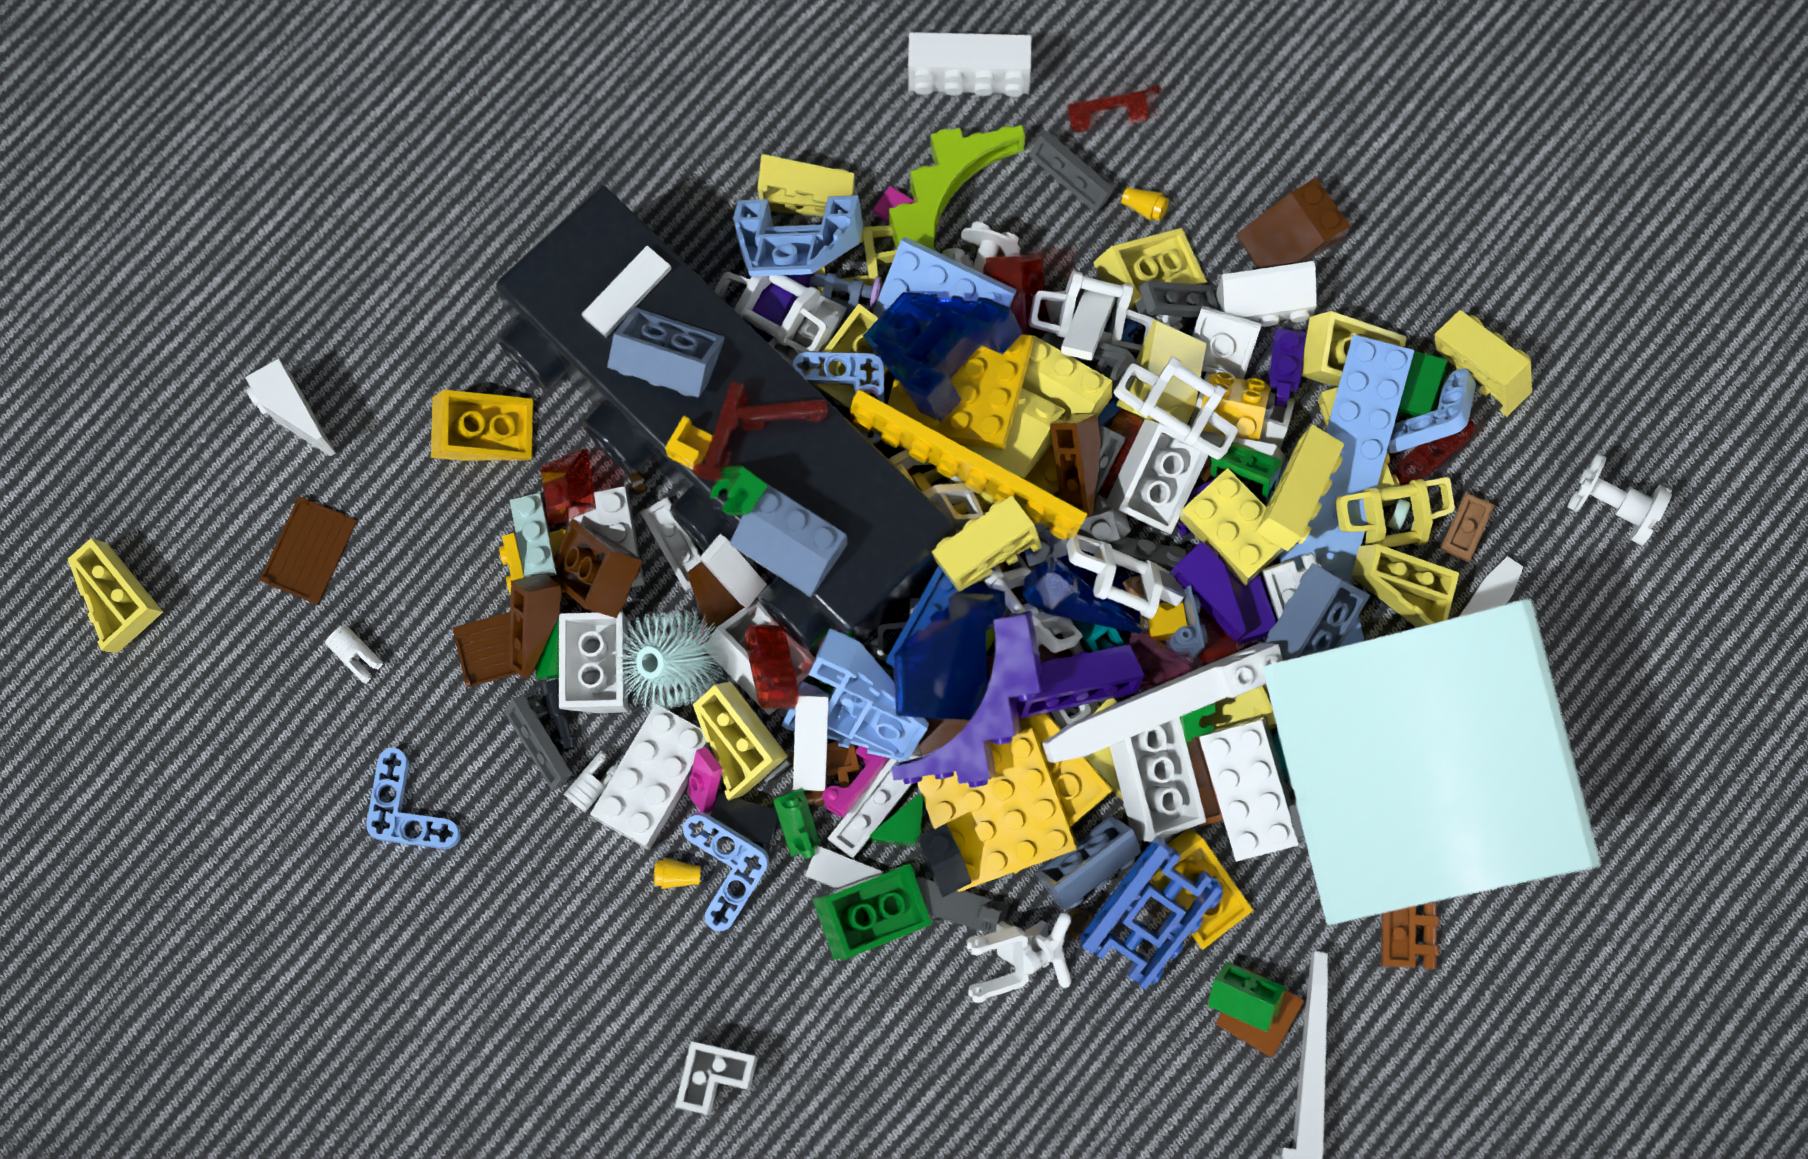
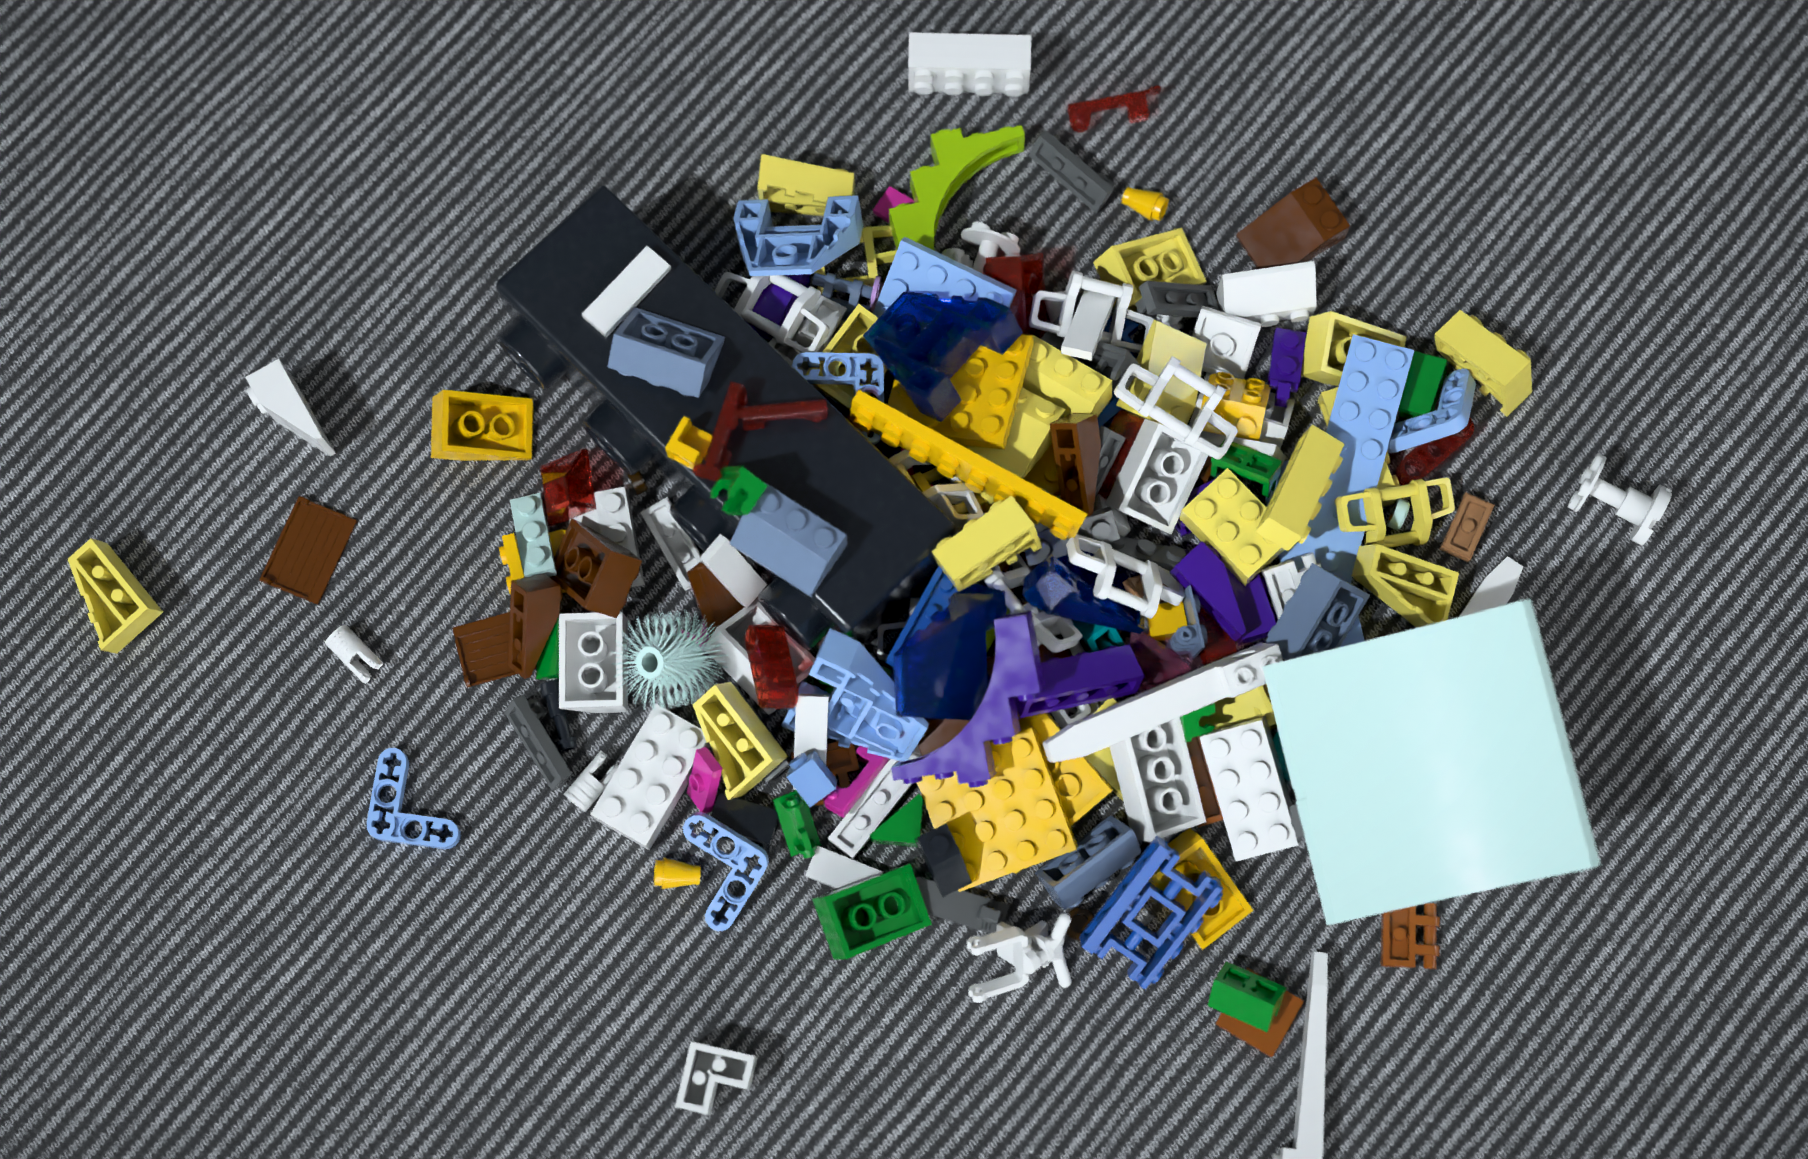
none -> medium blue brick [787,750,837,807]

